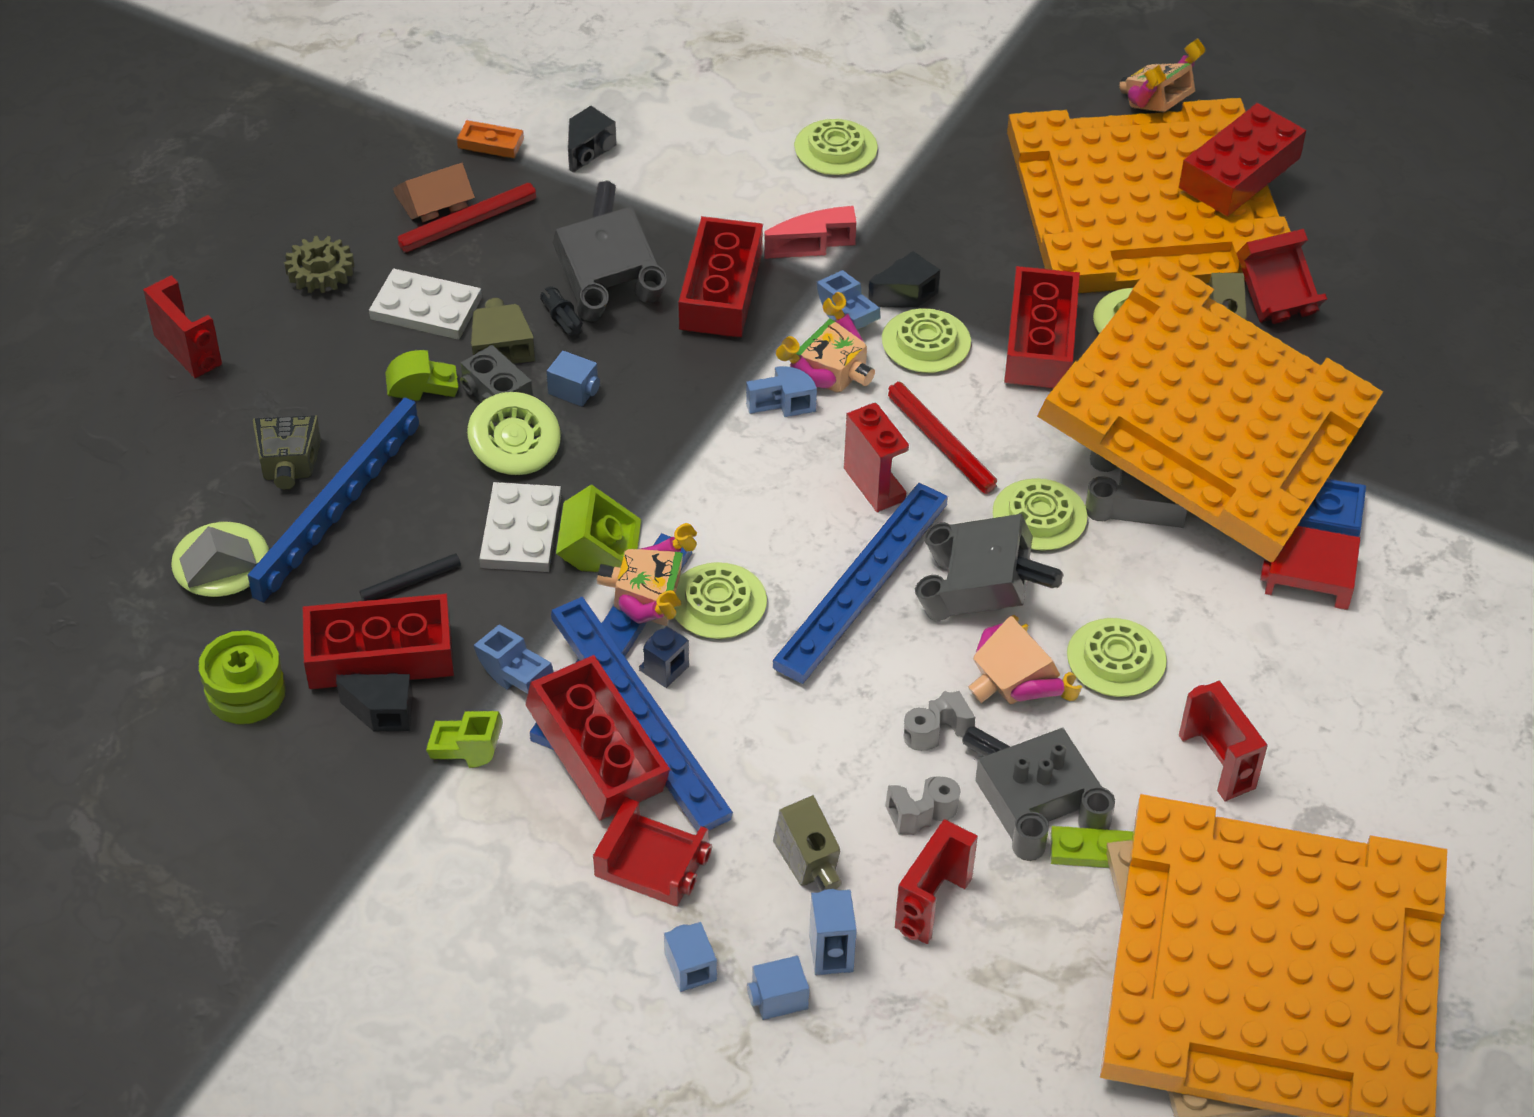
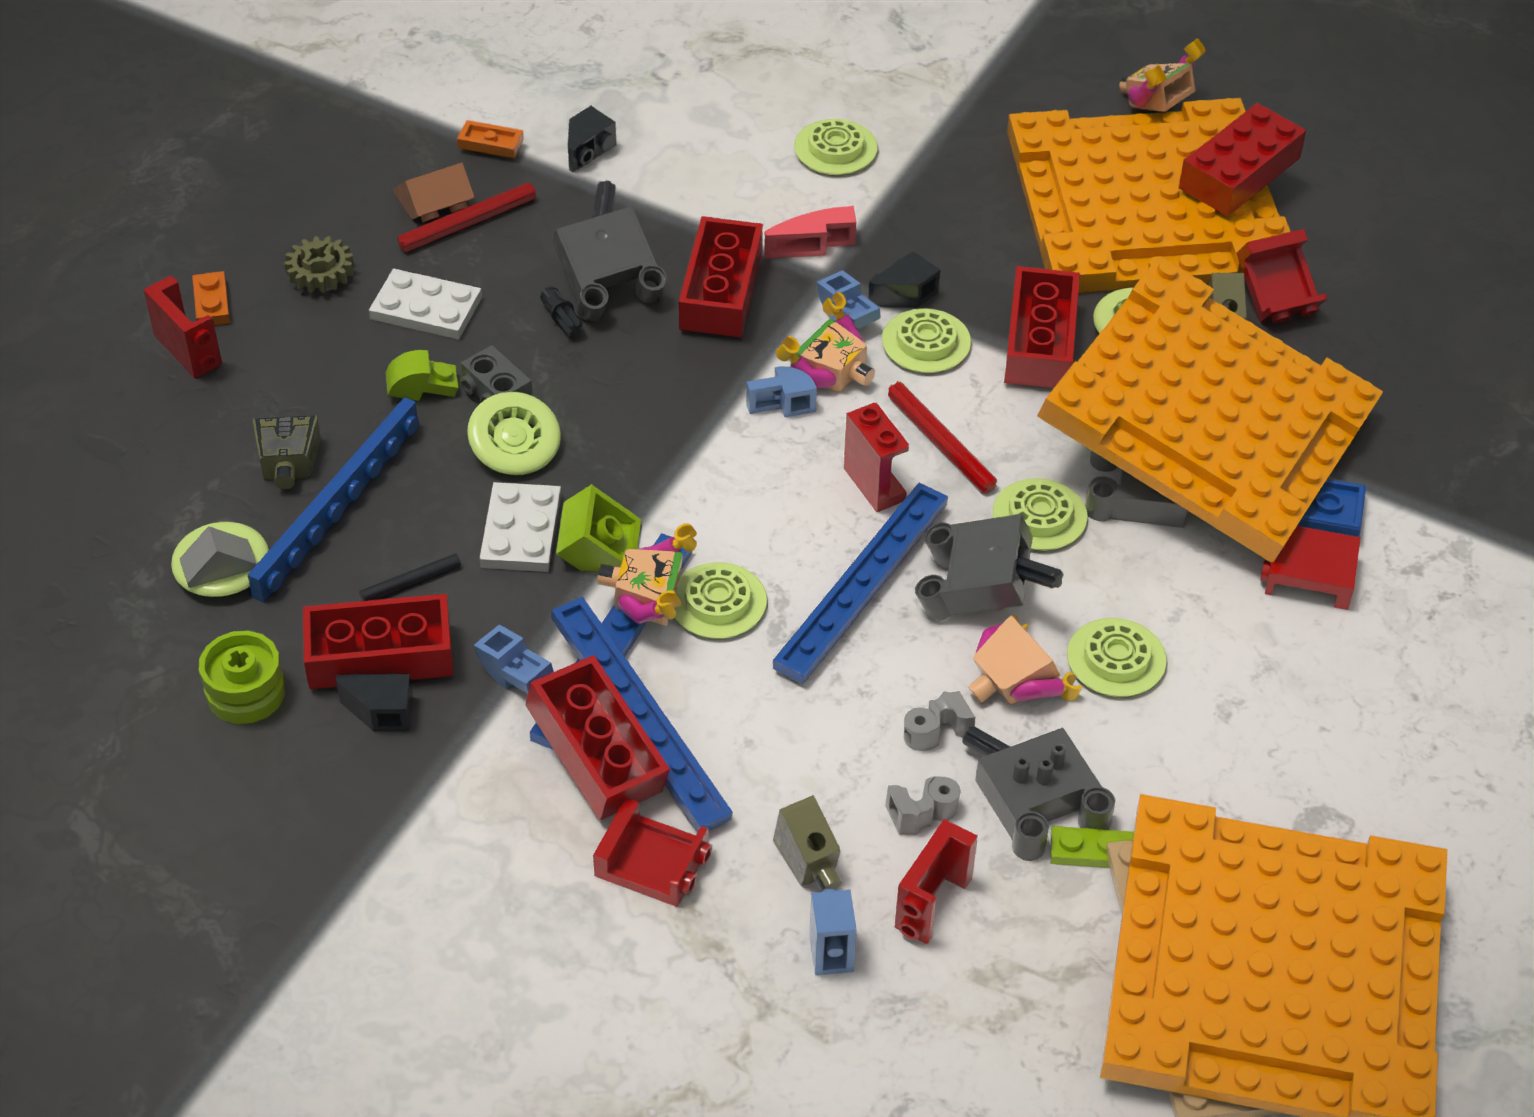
lime brick [426,711,503,768] -> none
olive torso [471,298,535,364] -> none
medium blue brick [547,350,600,407] -> none
dark blue brick [639,626,689,688] -> none
medium blue brick [664,922,717,992] -> none
medium blue brick [747,955,809,1020] -> none
red panel [1179,680,1268,801] -> none
none -> orange plate [192,271,230,326]

